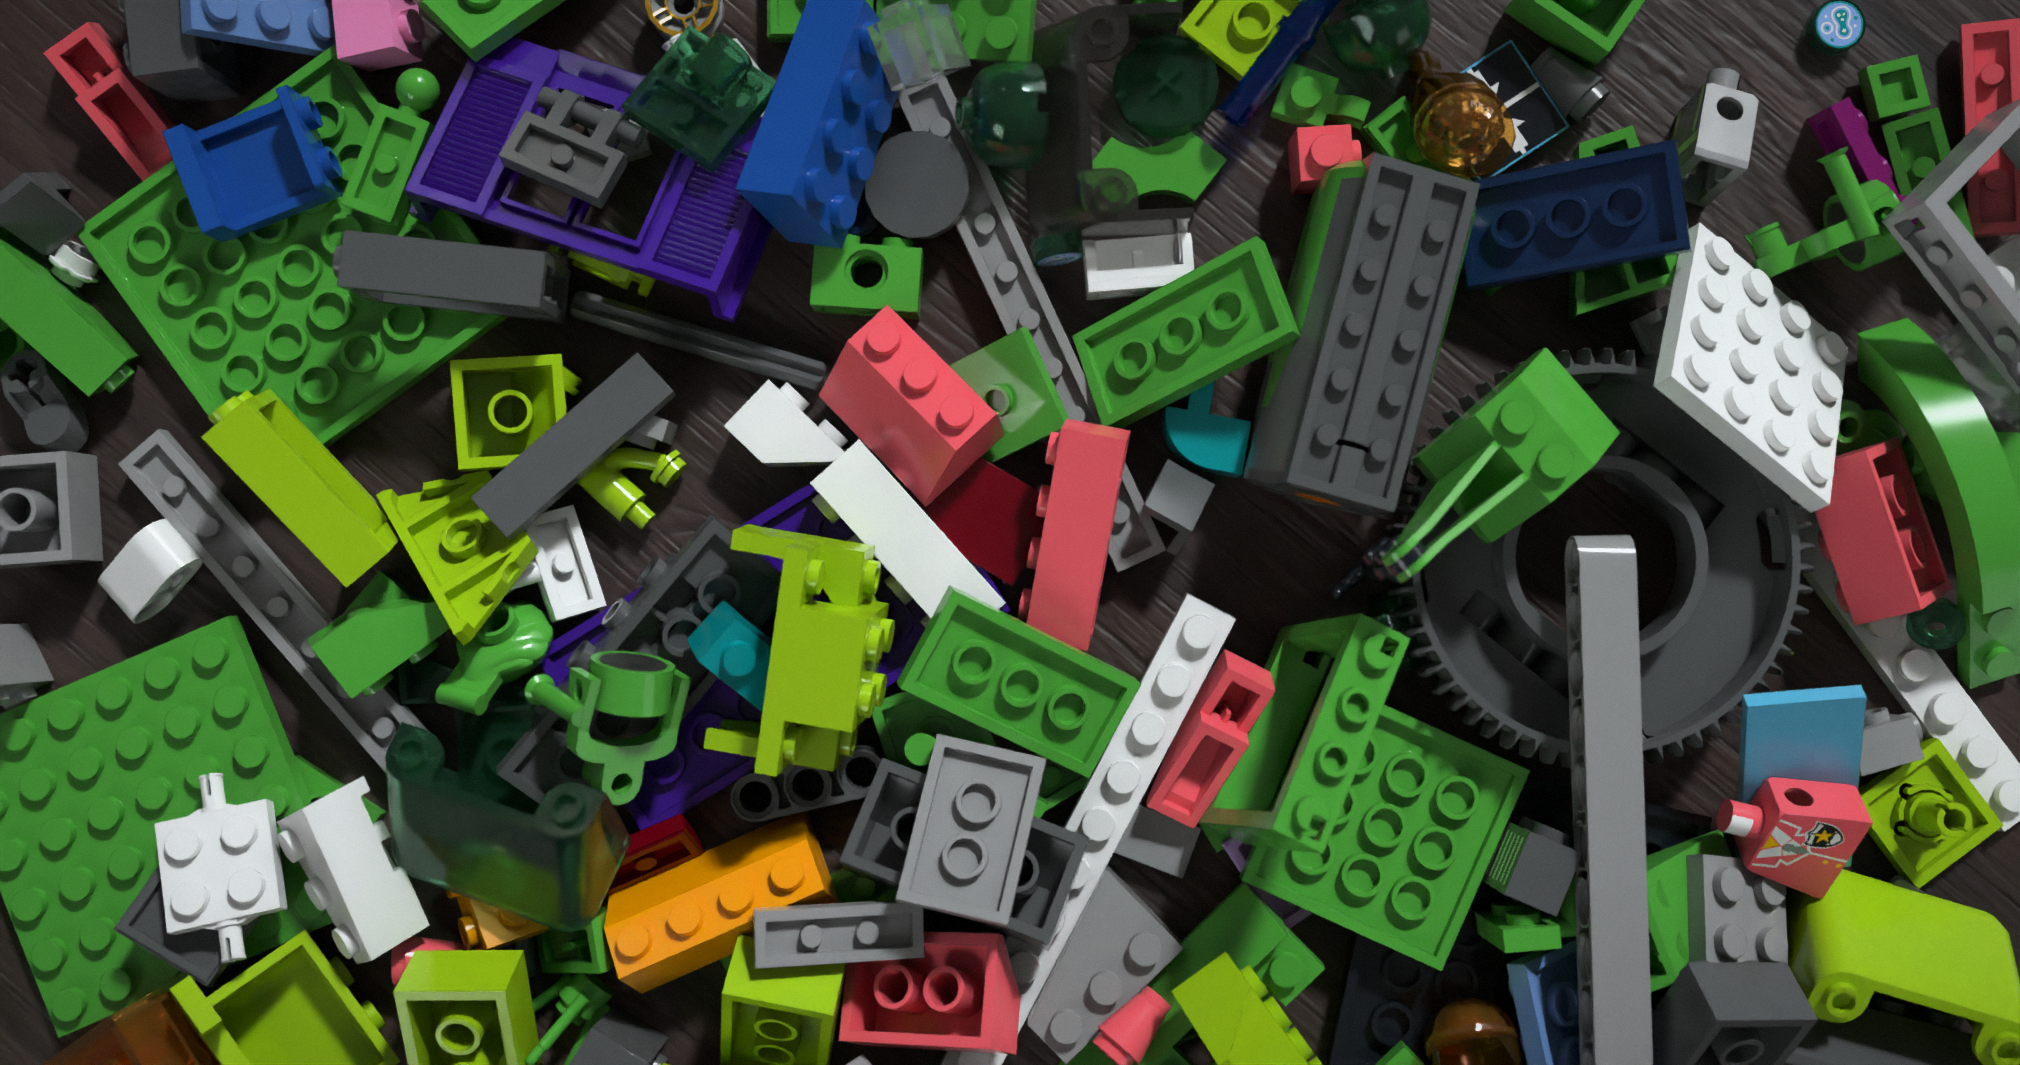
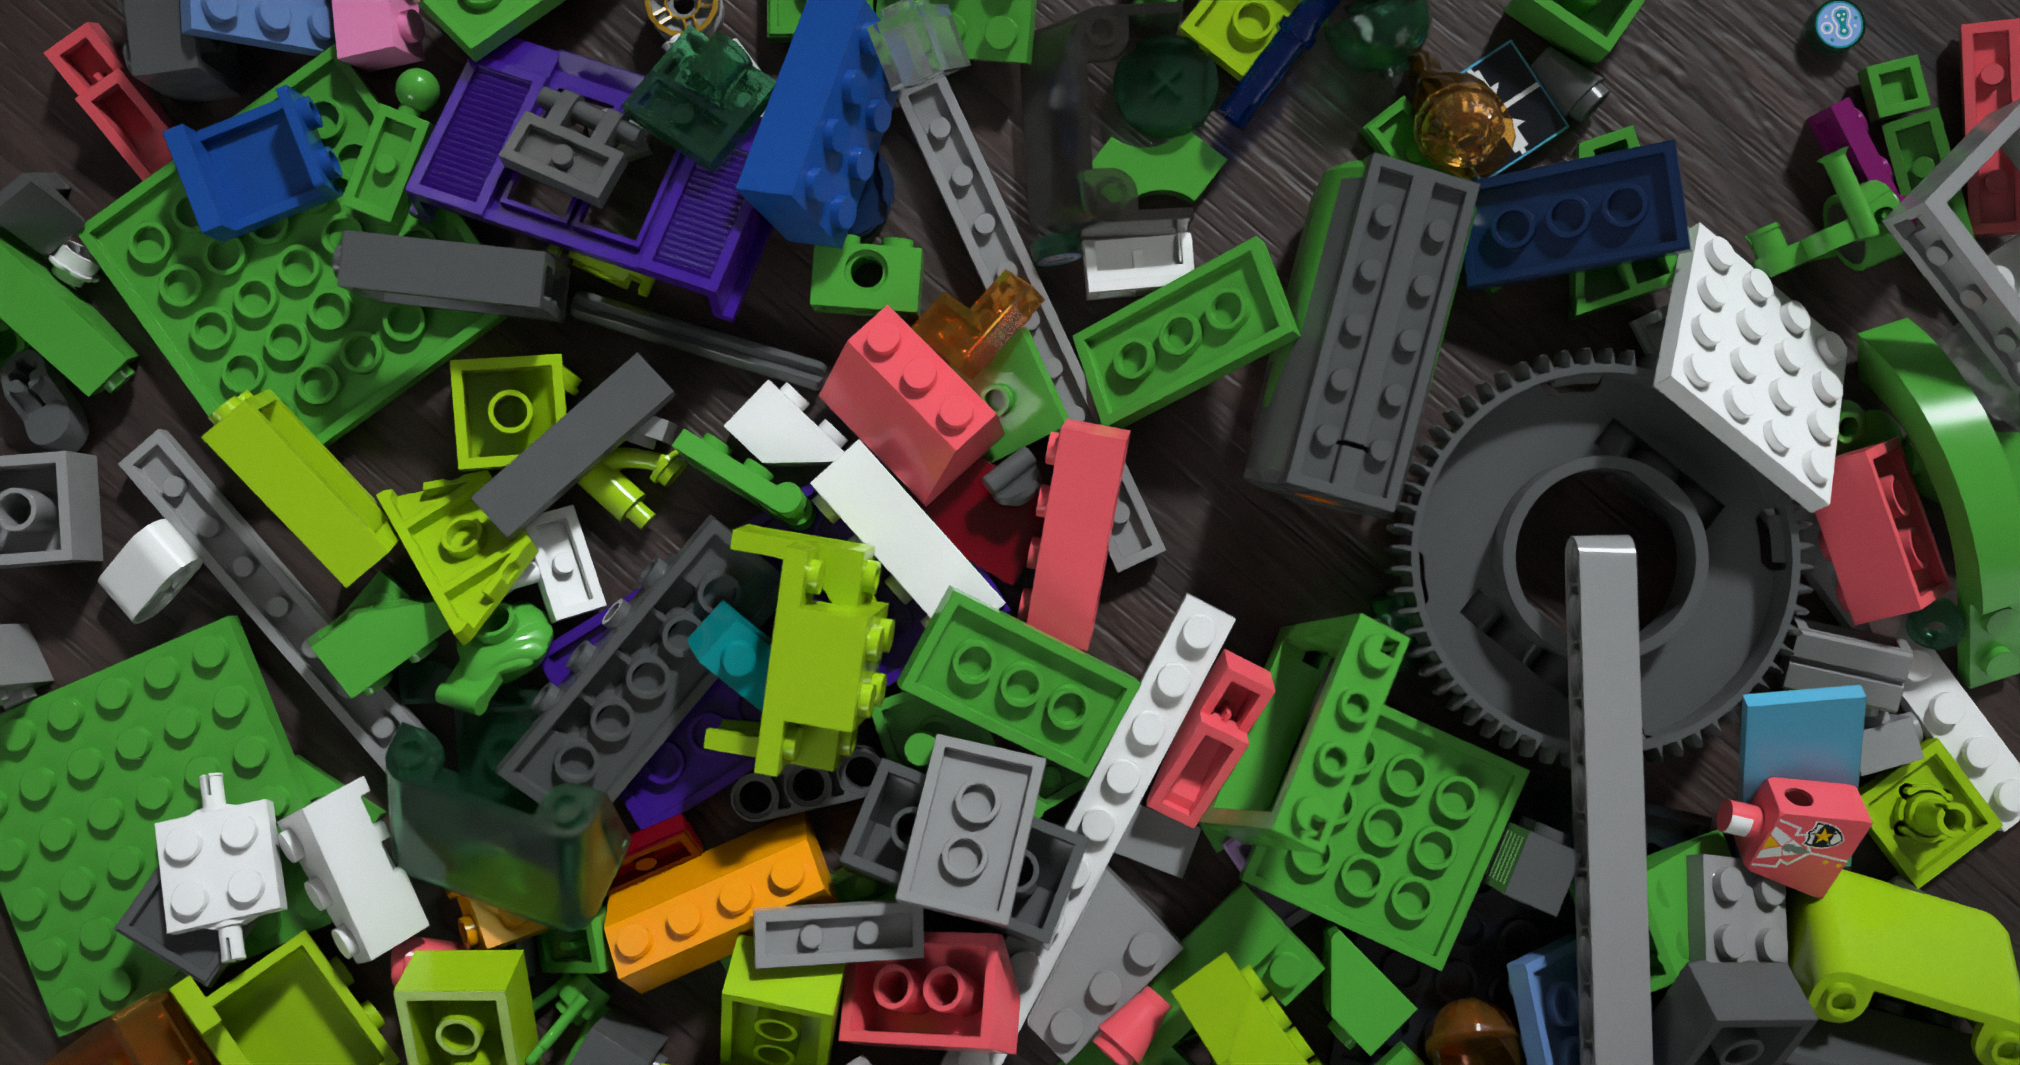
bright green piece [524,651,692,805] -> none
dark grey tile [865,131,971,239] -> none
clear green cylinder [955,61,1048,170] -> none
dark grey panel [1142,459,1215,556] -> none
teal brick [1161,381,1251,478] -> none
bright green plate [1270,62,1371,131] -> none
coral brick [1288,124,1362,195] -> none
bright green slope [1332,347,1620,599] -> none
bright green plate [1475,876,1576,953] -> none
light grey torso [1670,68,1759,207] -> none
none -> bright green plate [672,429,816,531]
none -> clear orange plate [911,269,1045,380]
none -> dark grey plate [981,446,1043,506]
none -> bright green slope [1322,921,1417,1056]
none -> light grey brick [1777,616,1913,717]

